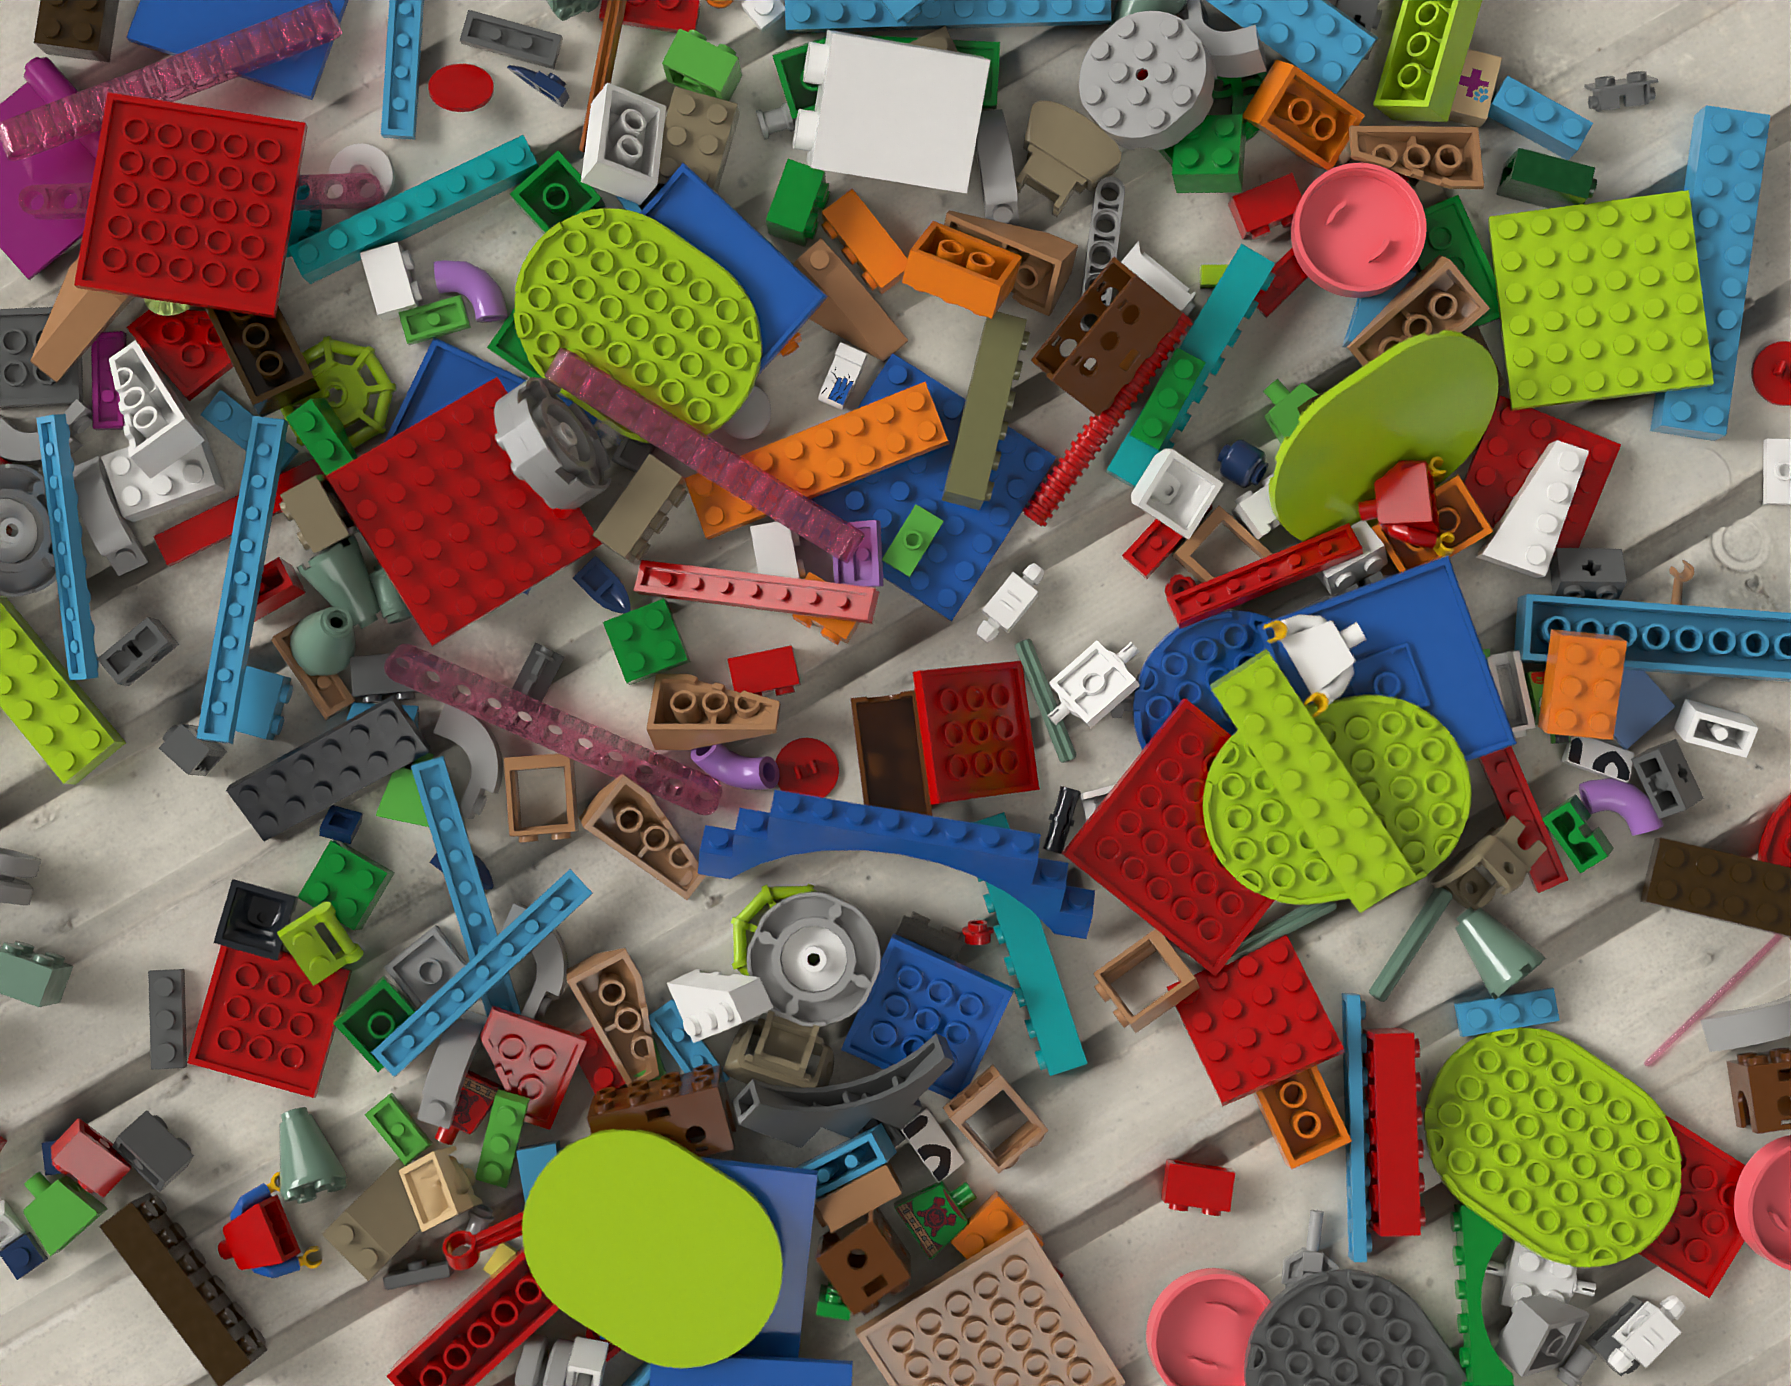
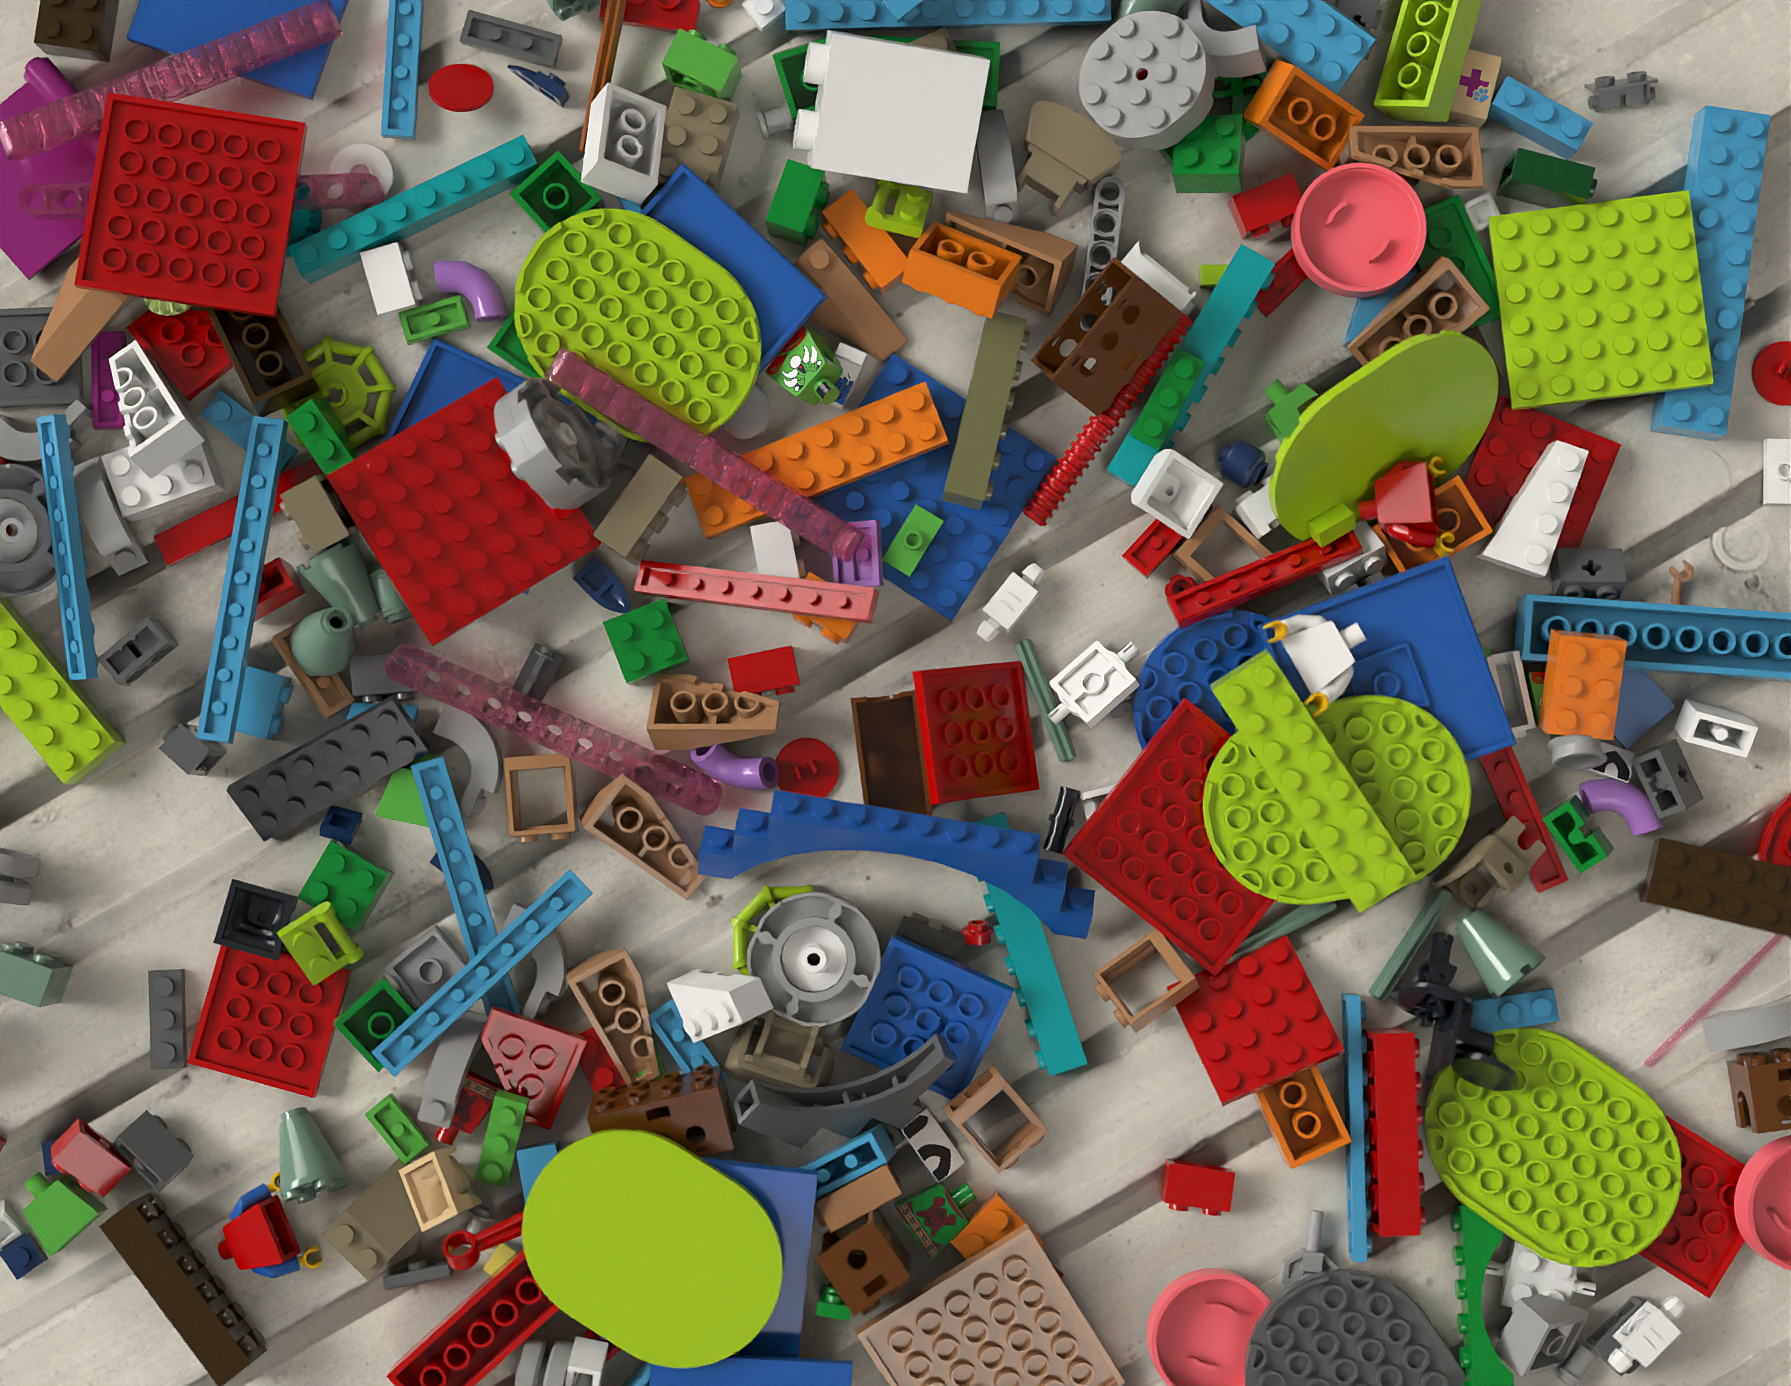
none -> bright green torso [765,325,843,405]
none -> lime plate [865,179,934,239]
none -> lime piece [1308,502,1356,547]
none -> black piece [1390,932,1518,1091]
none -> white tile [1463,191,1502,234]
none -> light grey piece [1546,734,1607,770]

